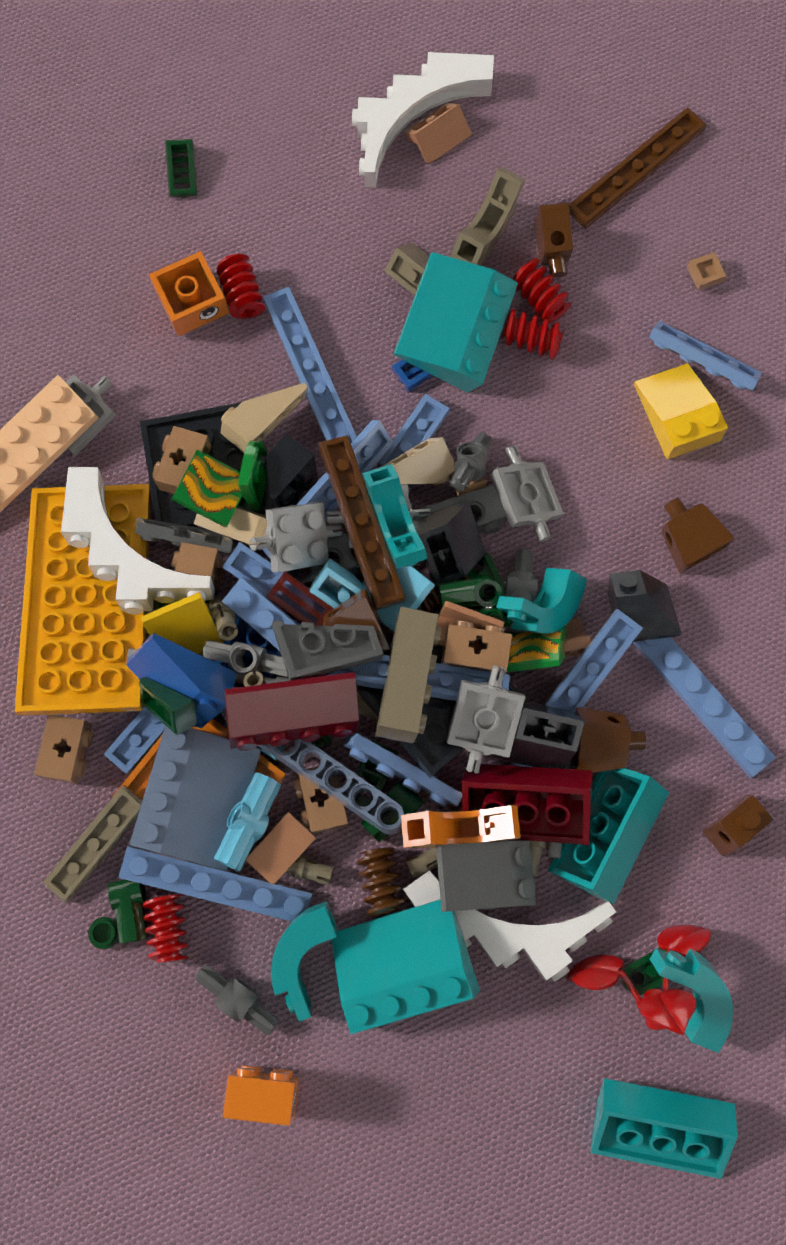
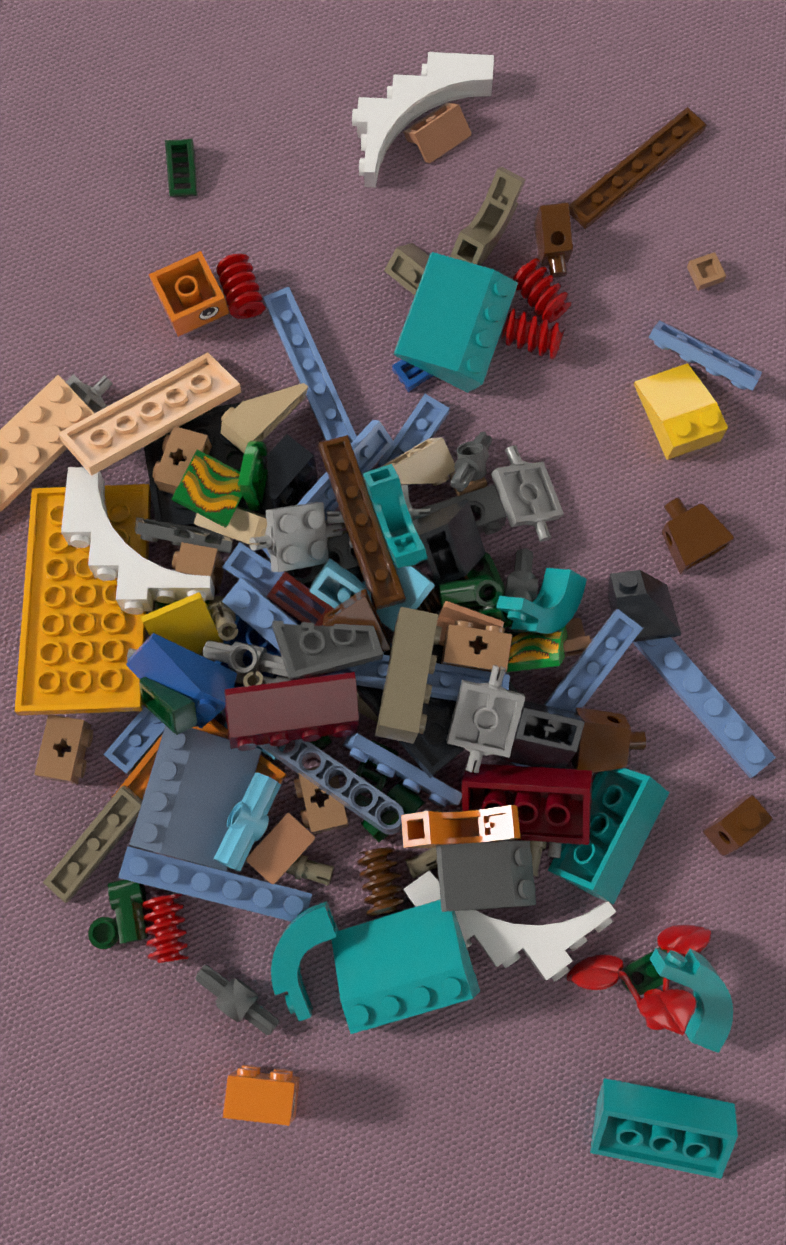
none -> light nougat plate [59,352,241,476]

